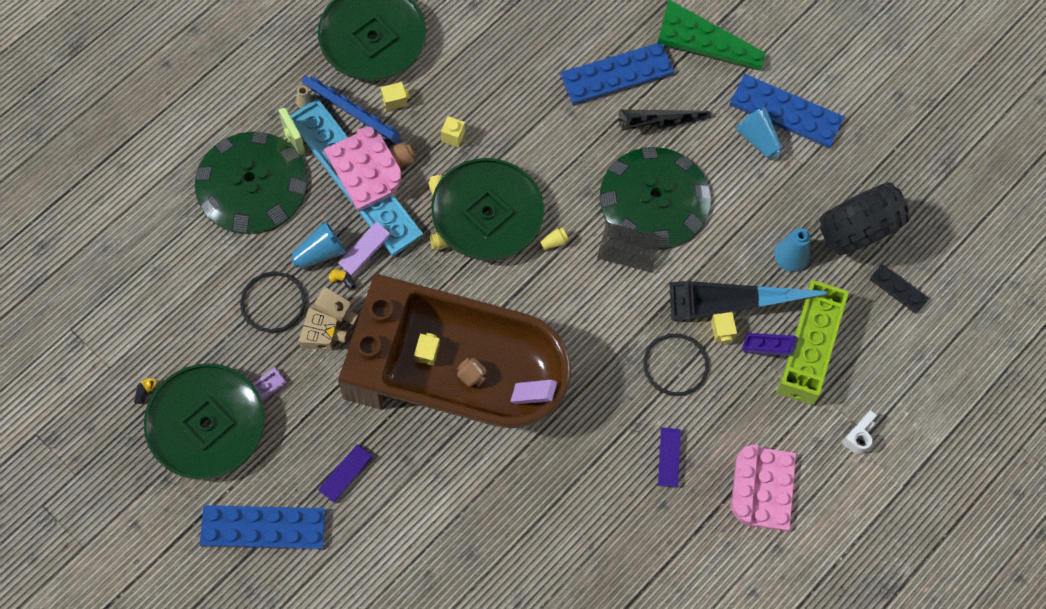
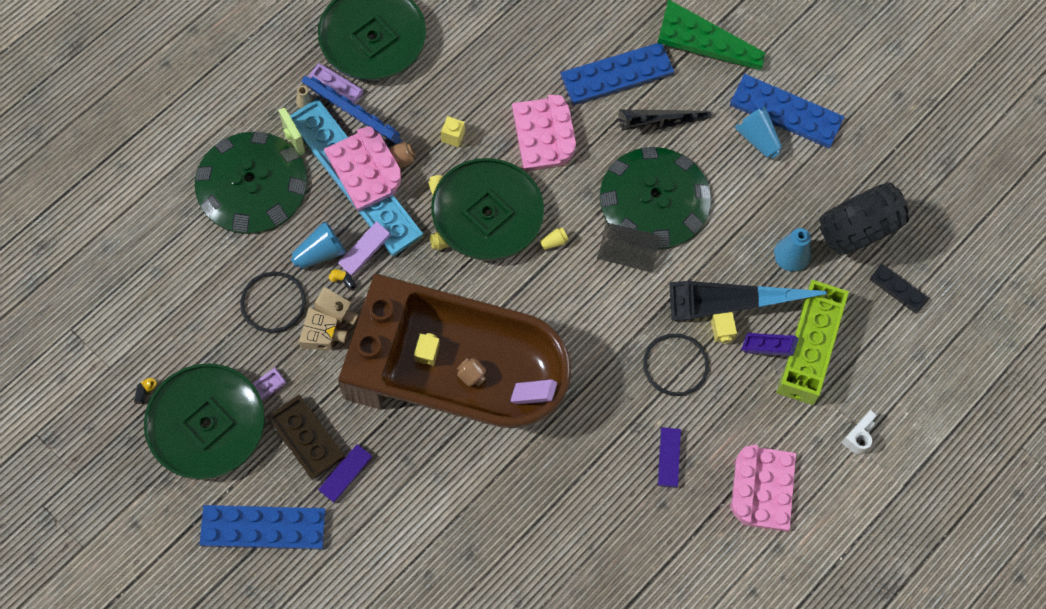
light yellow brick [381,82,410,111] -> none
none -> dark brown plate [267,394,345,481]
none -> lavender tile [308,63,363,104]
none -> bright pink plate [512,95,576,171]

